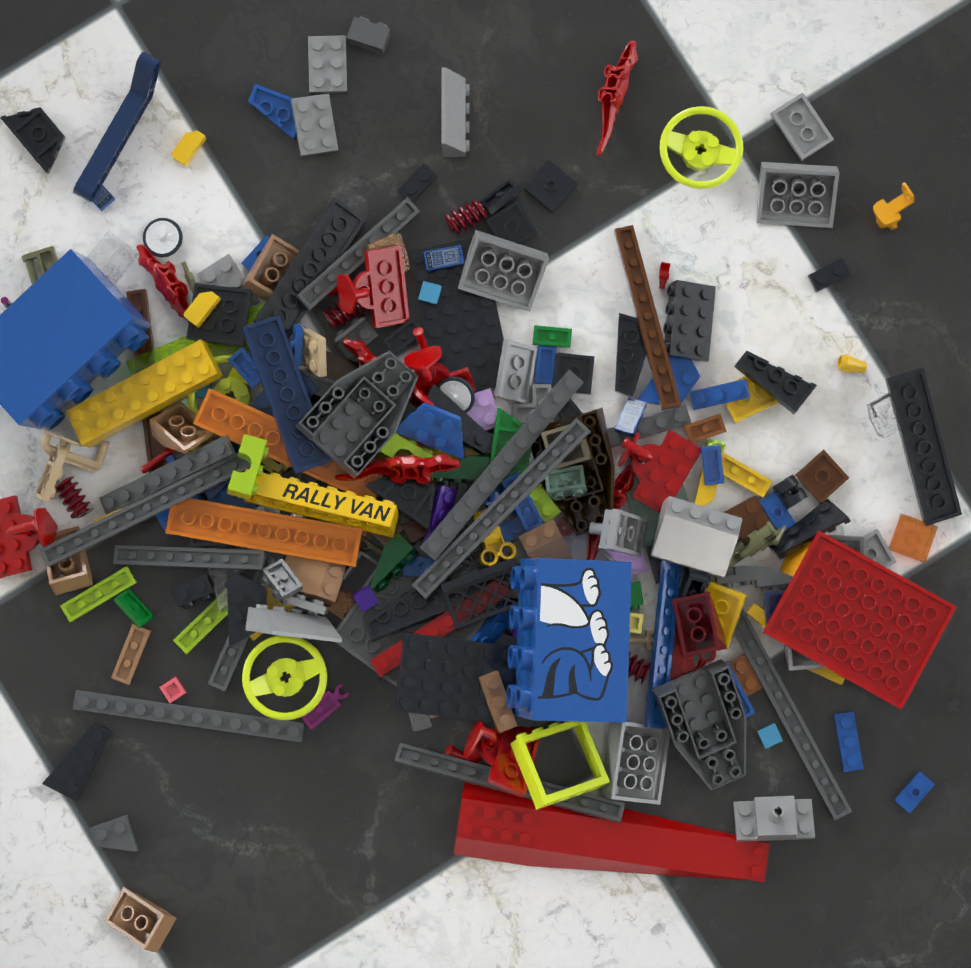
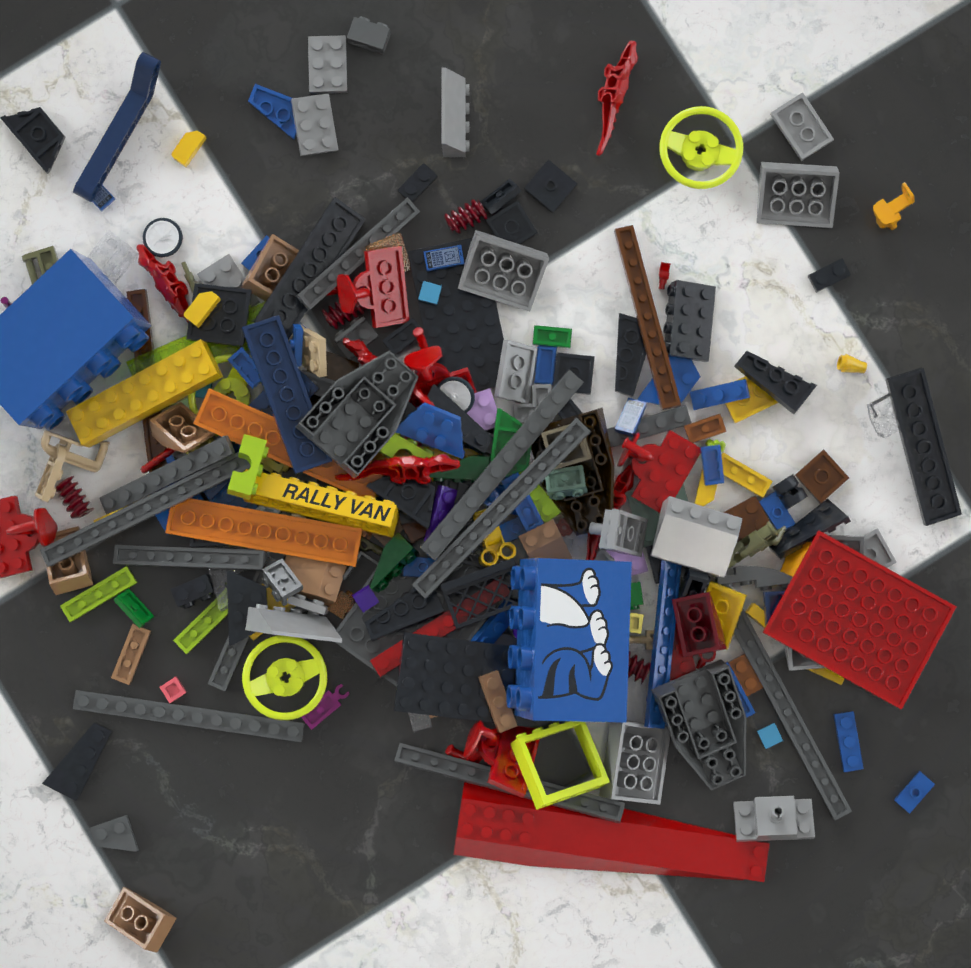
clear orange tile [889,514,938,563] -> none

